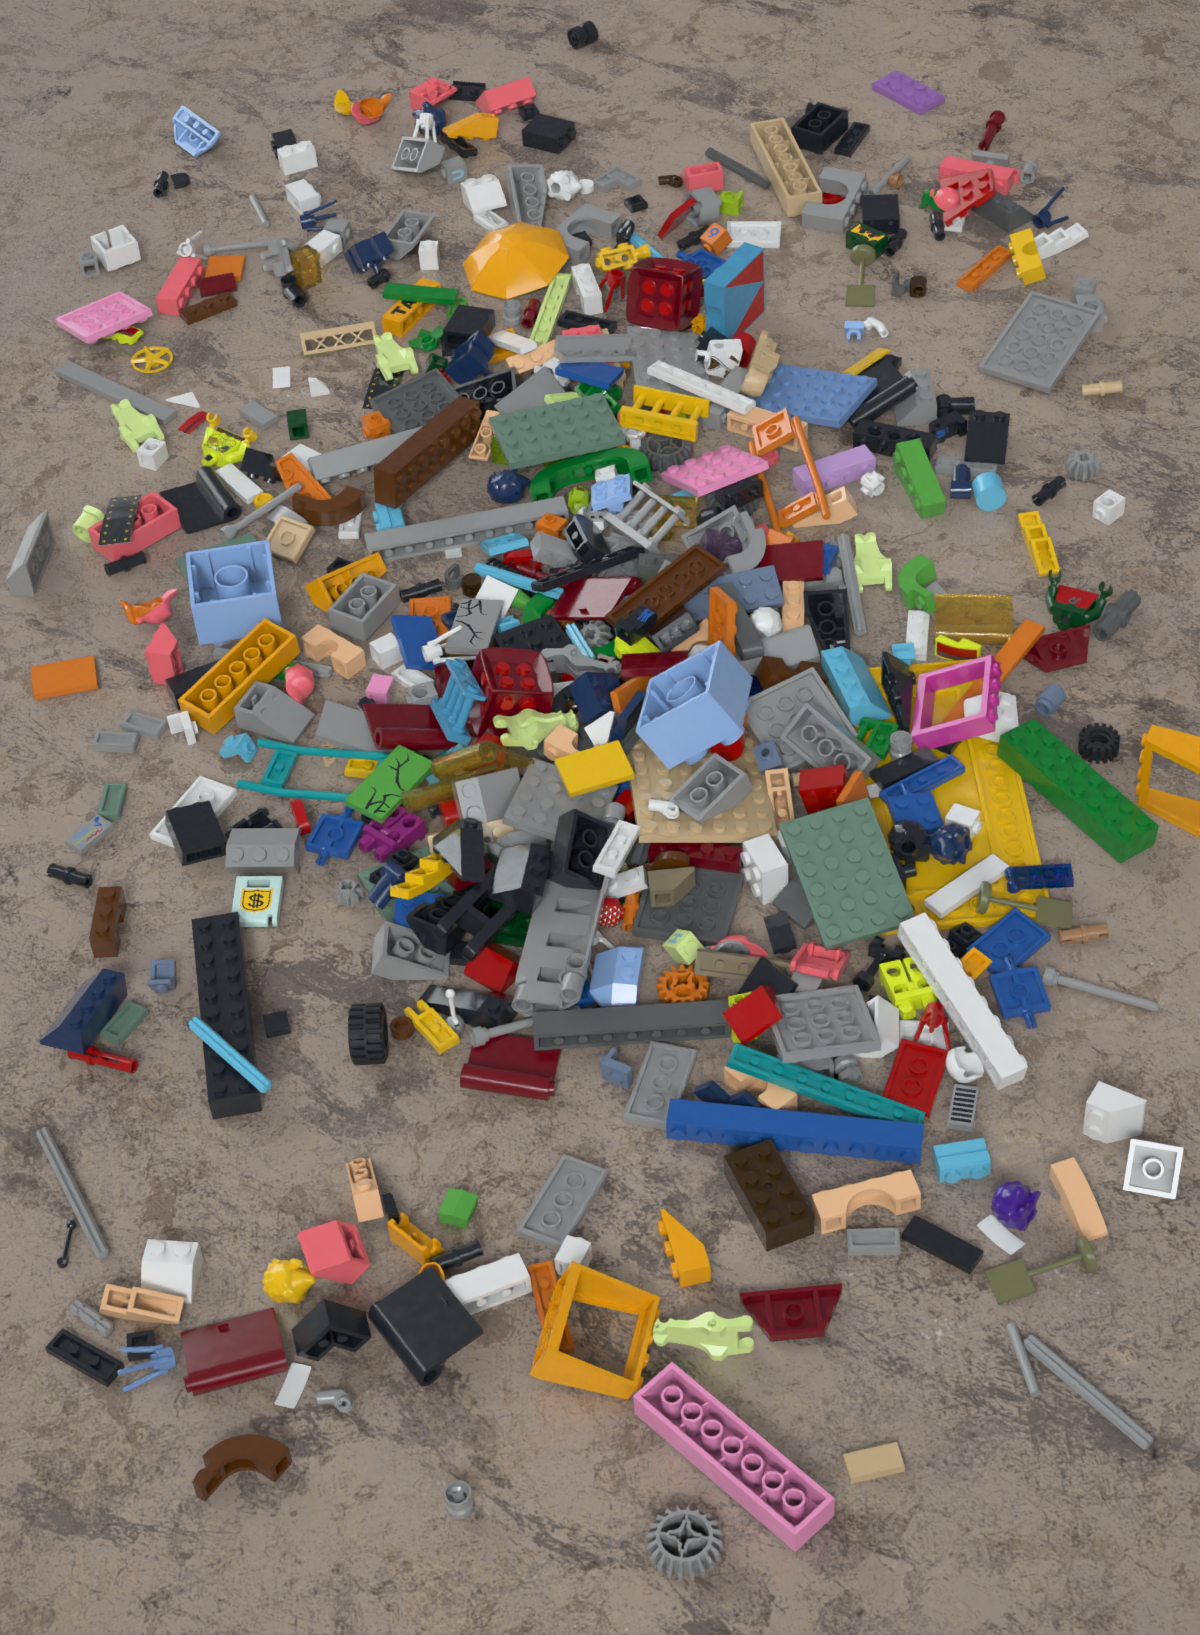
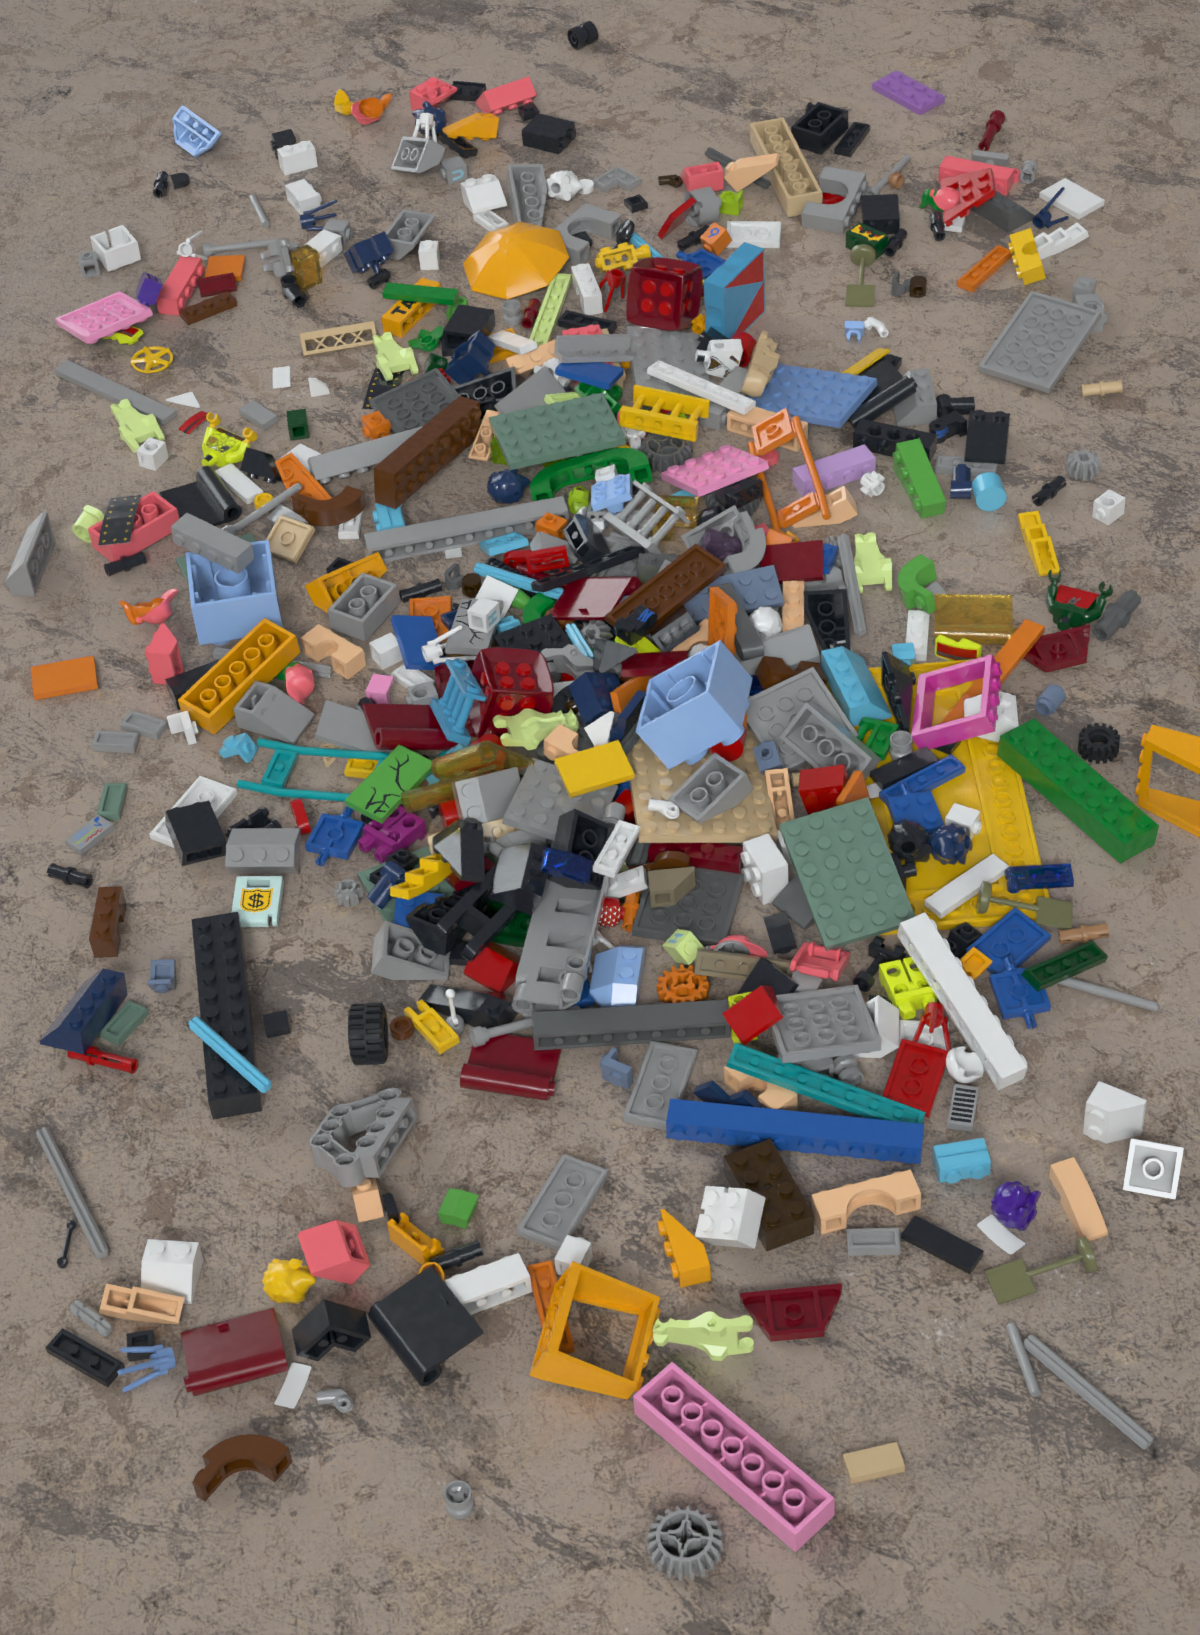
none -> dark purple brick [135,271,163,306]
none -> light grey brick [171,513,254,574]
none -> light grey brick [309,1087,417,1188]
none -> white brick [467,597,501,633]
none -> red tile [525,545,570,574]
none -> clear blue slope [540,847,593,885]
none -> black slope [593,638,638,673]
none -> white piece [695,1186,765,1249]
none -> light nougat slope [723,153,780,192]
none -> dark green tile [1022,941,1108,992]
none -> white tile [1039,178,1105,220]

